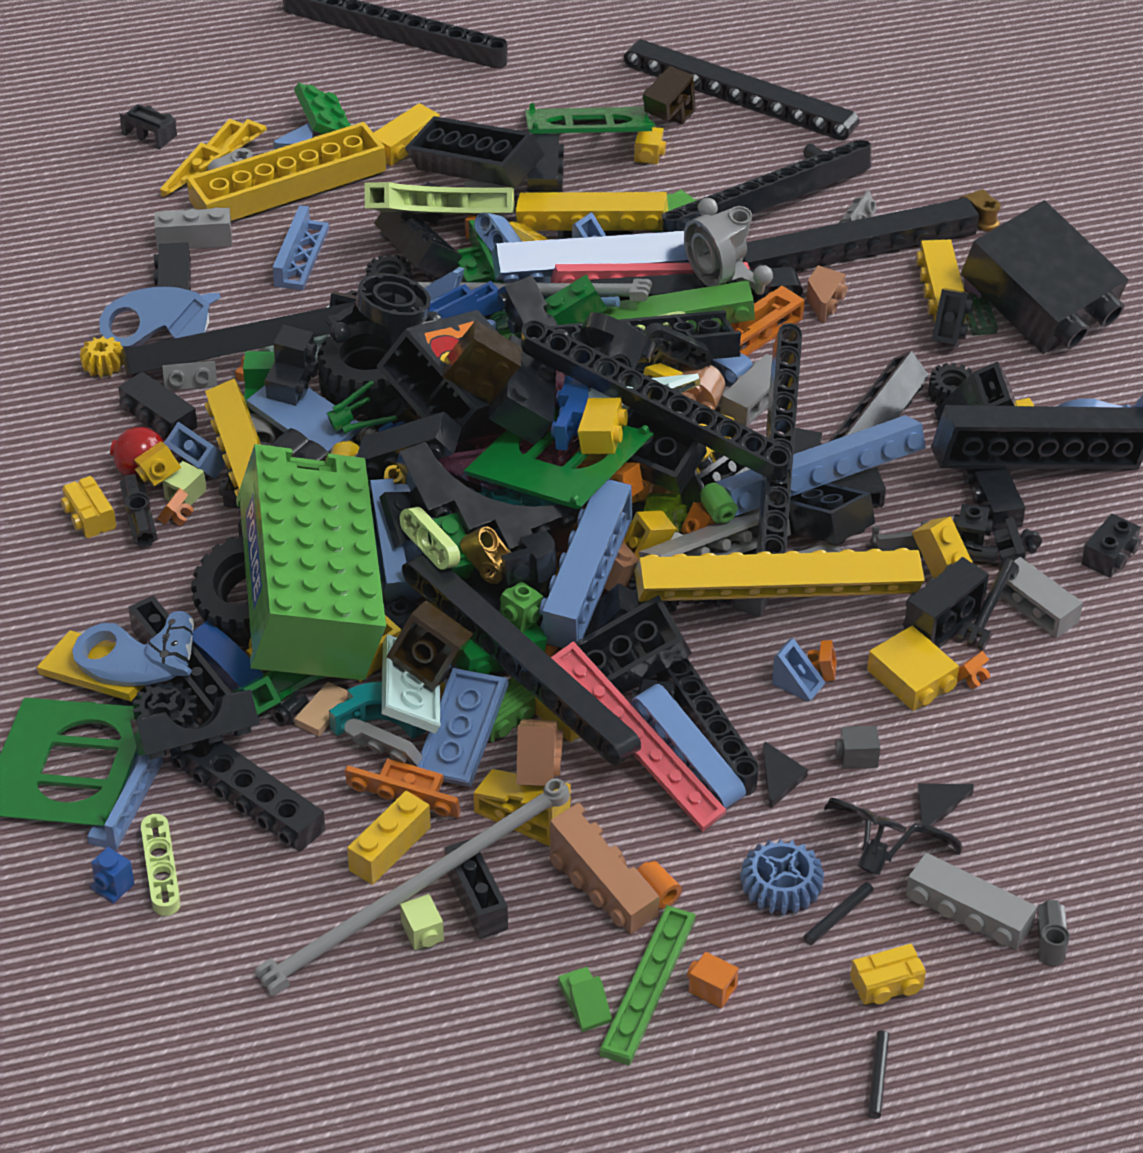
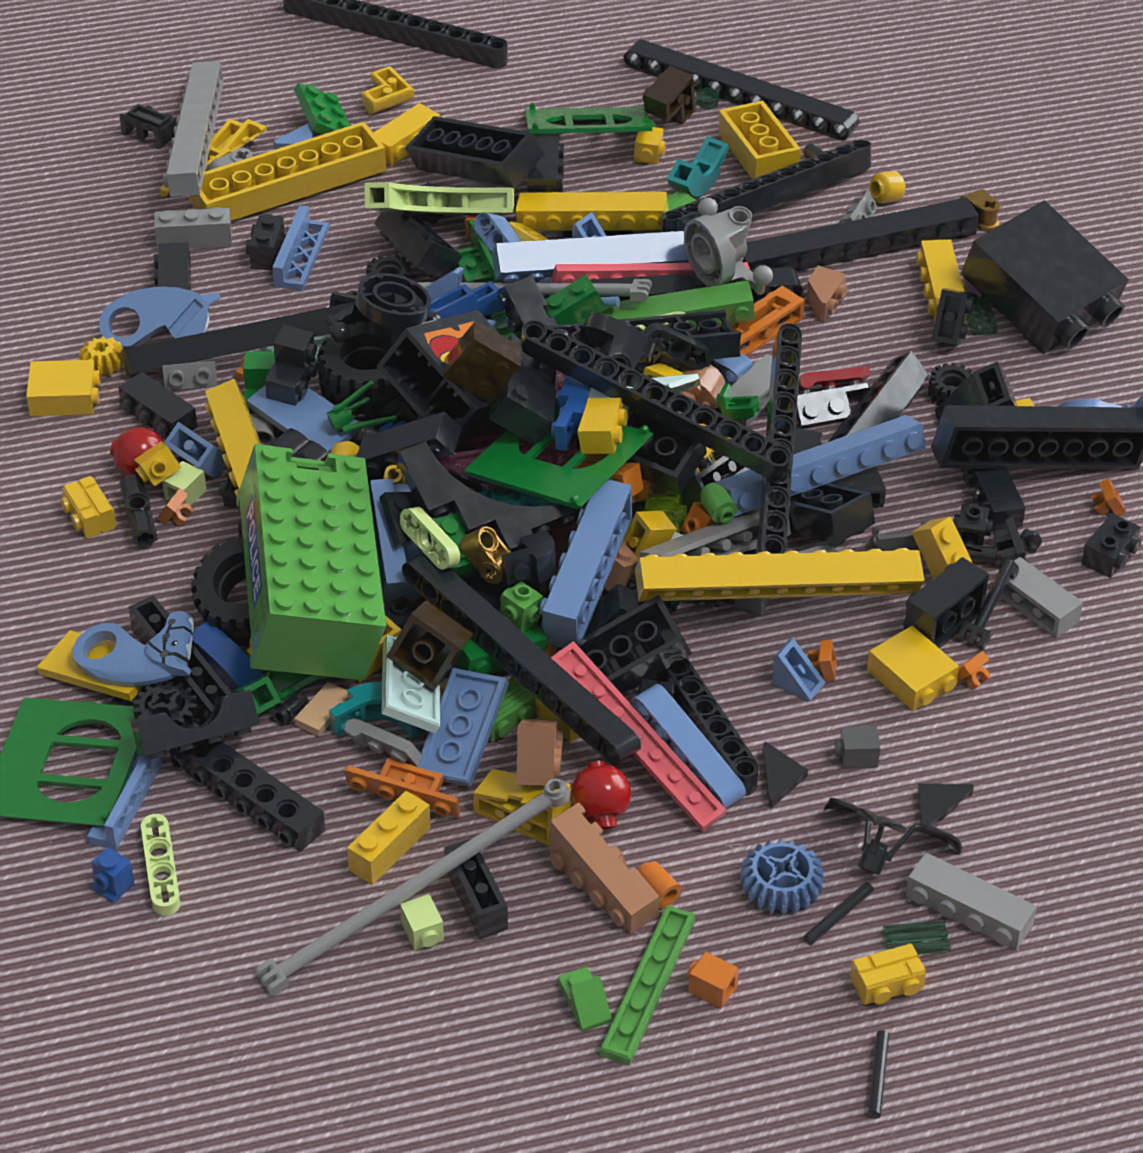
dark grey piece [1037,900,1070,966] -> none
none -> yellow brick [26,360,101,416]
none -> light grey brick [163,61,224,197]
none -> black brick [246,214,285,271]
none -> yellow brick [362,66,414,114]
none -> red brick [571,761,631,830]
none -> teal arch [667,136,730,197]
none -> clear green tile [696,88,719,109]
none -> green bracket [716,384,760,420]
none -> yellow brick [719,101,801,179]
none -> bracket [764,381,870,428]
none -> red plate [798,366,871,392]
none -> yellow head [869,171,906,204]
none -> clear green tile [882,920,951,955]
none -> orange tile [1091,478,1126,516]

